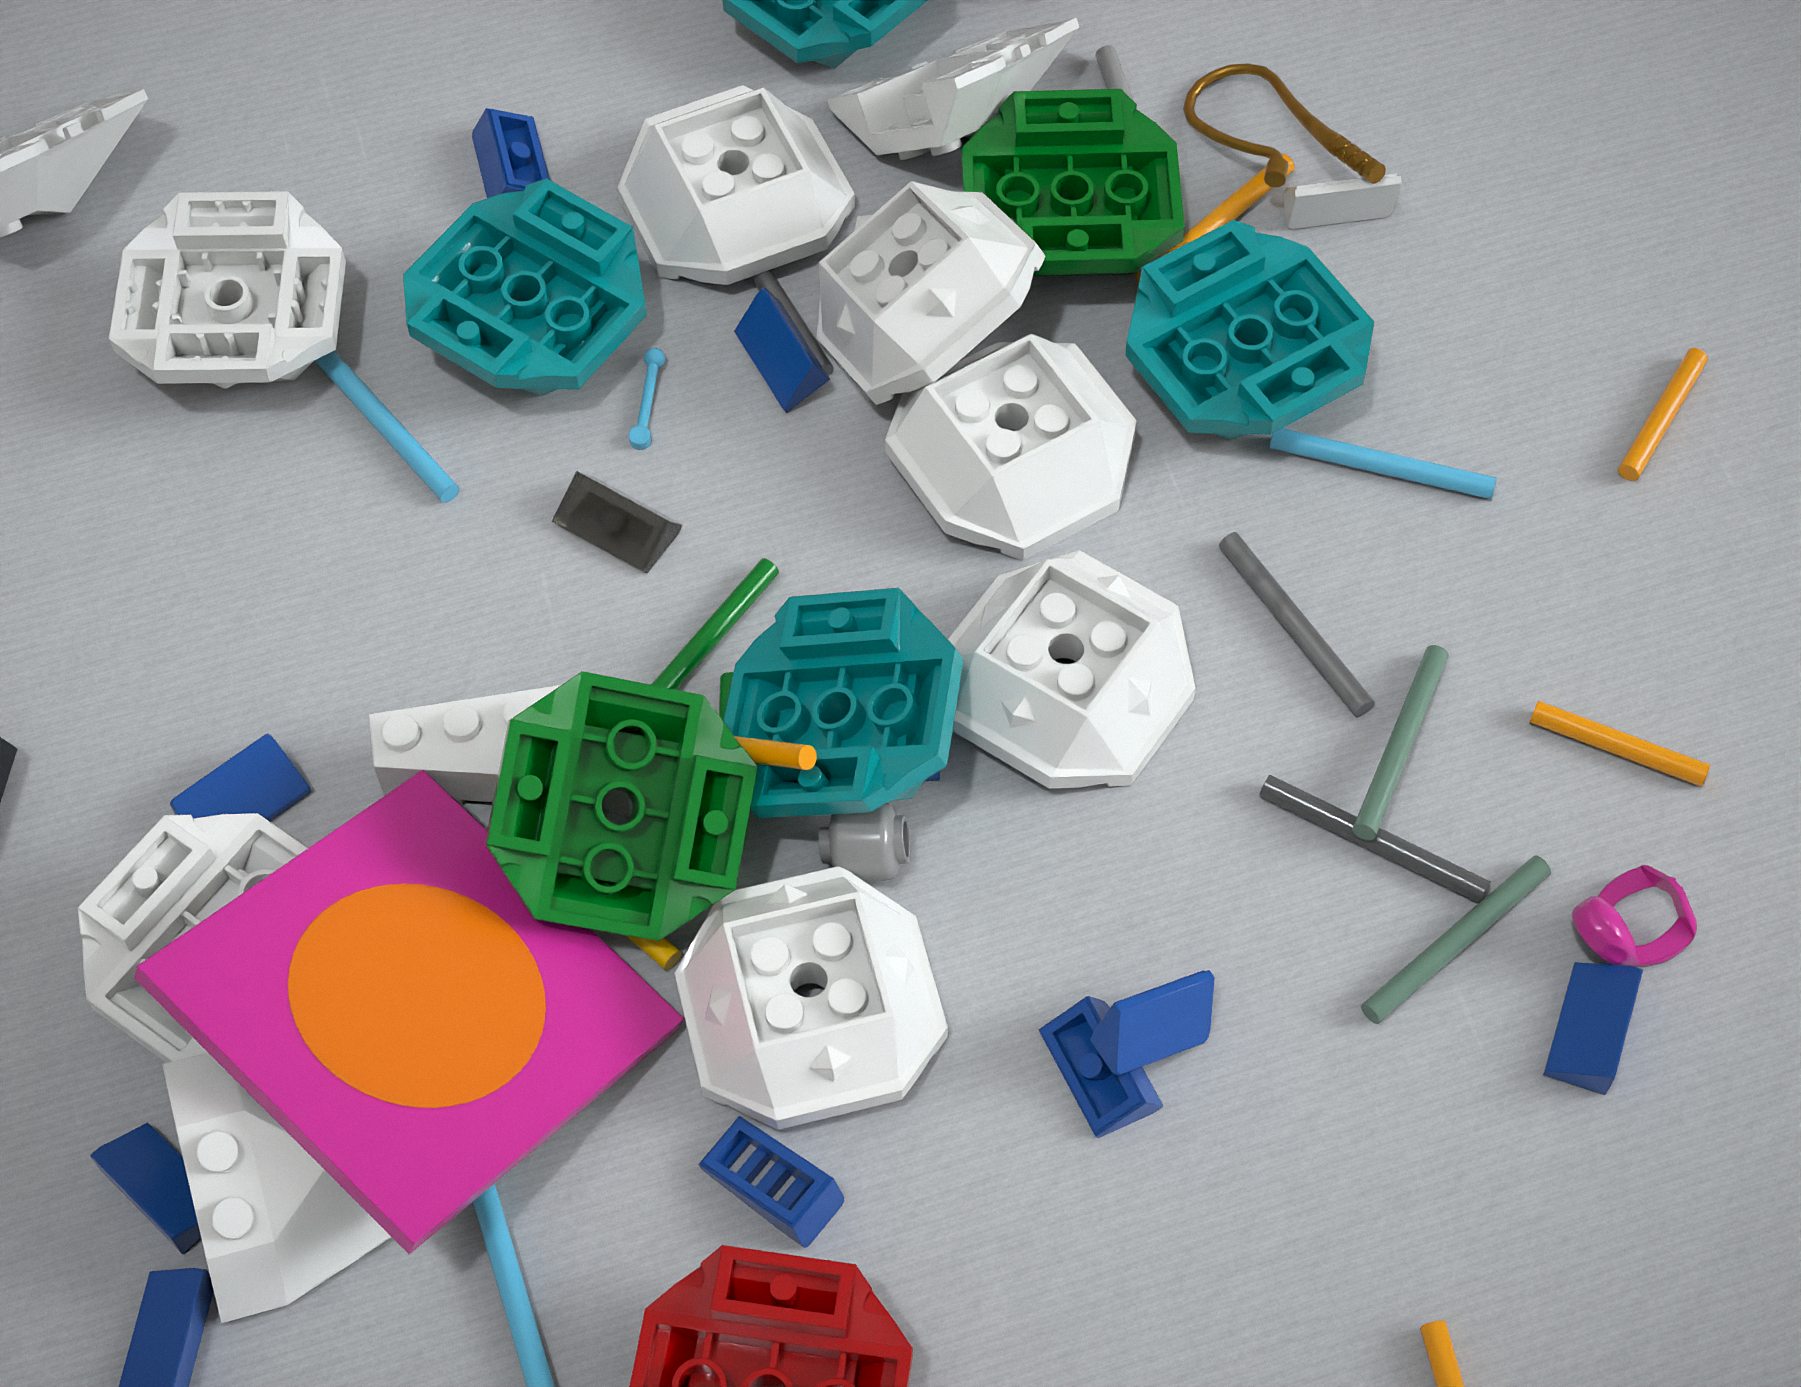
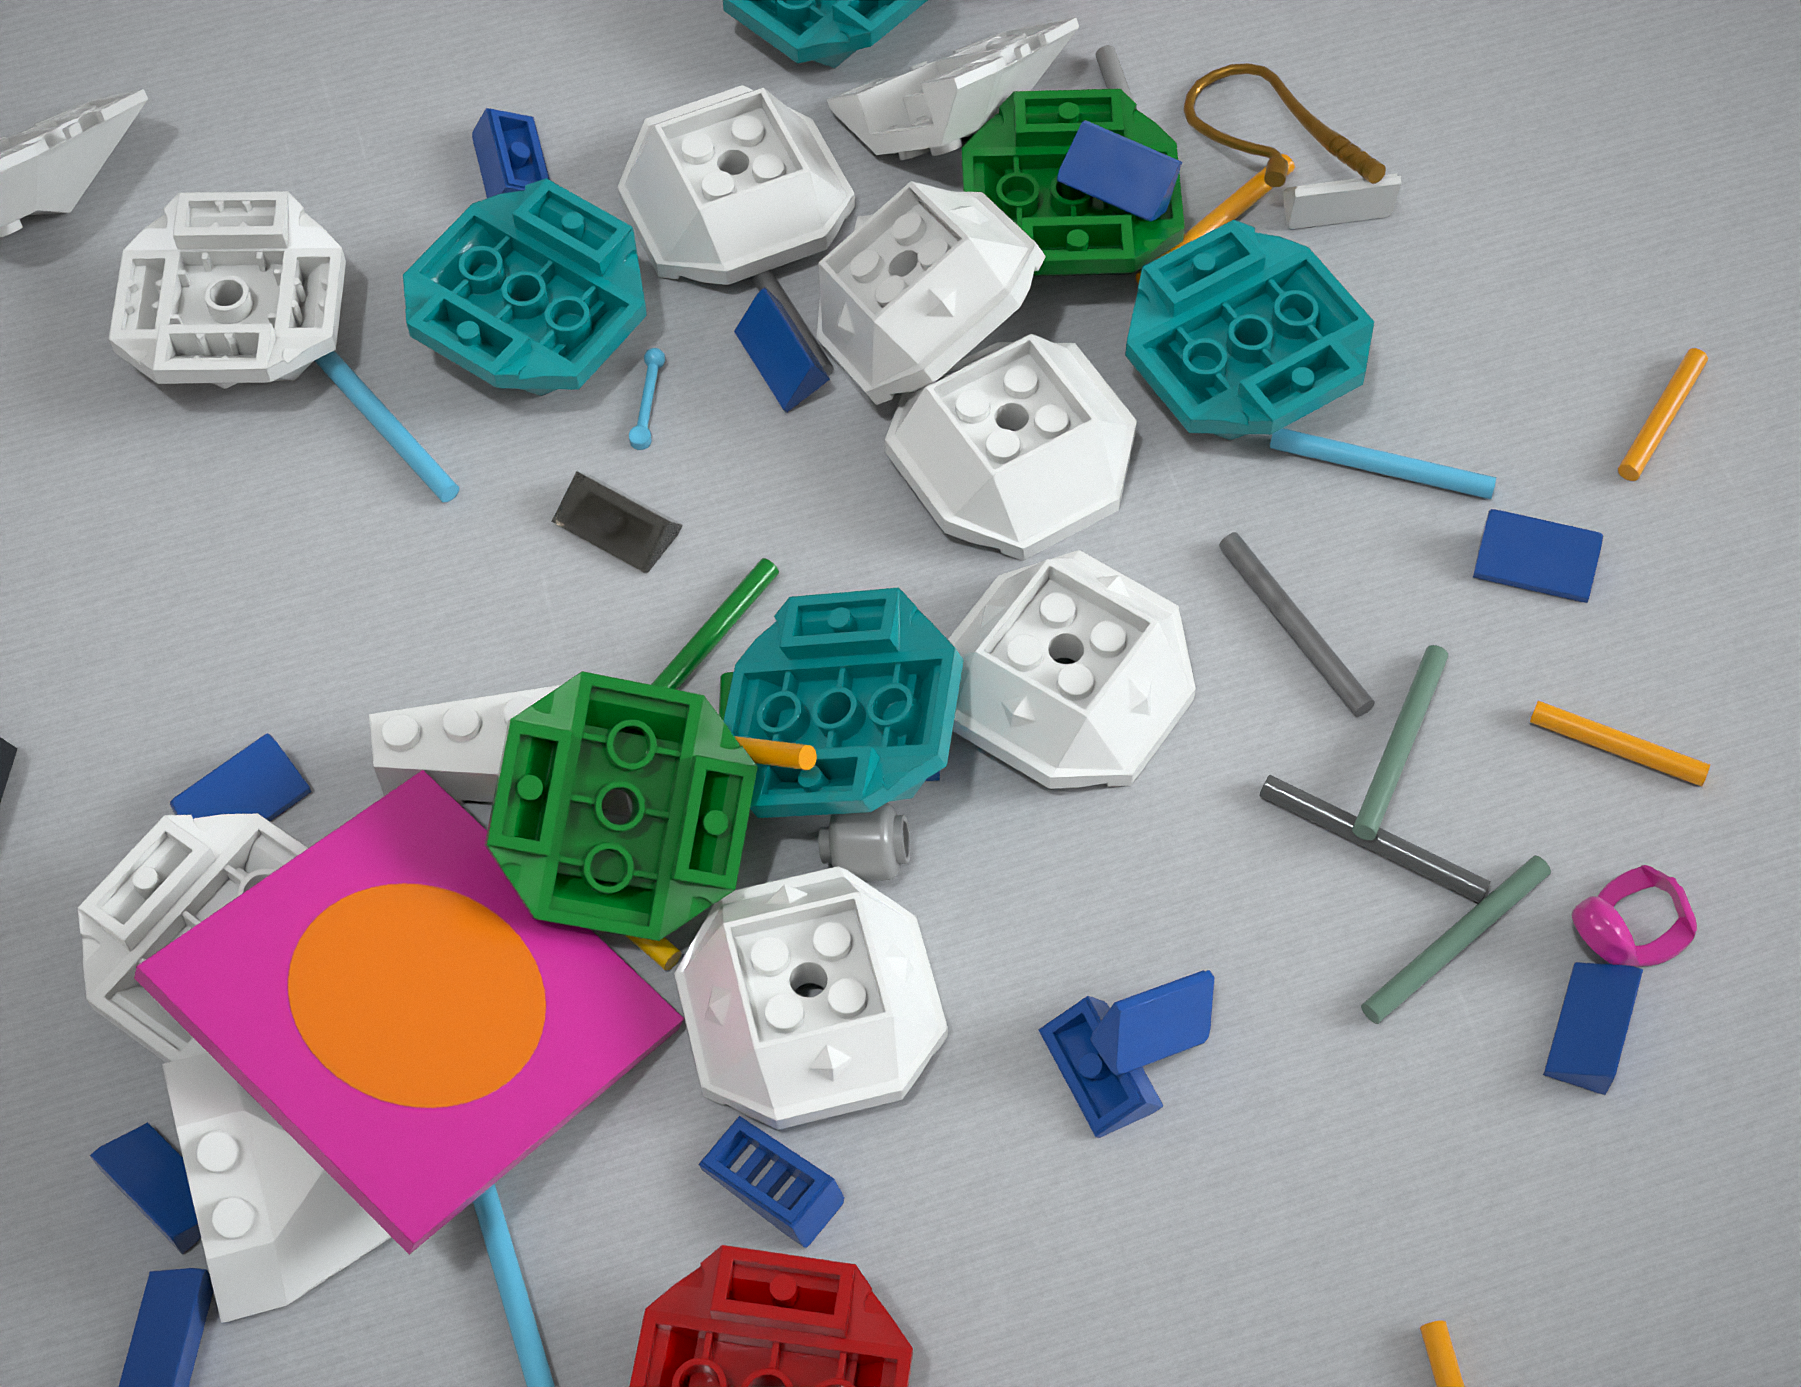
none -> blue slope [1057,120,1182,221]
none -> blue slope [1473,509,1603,603]

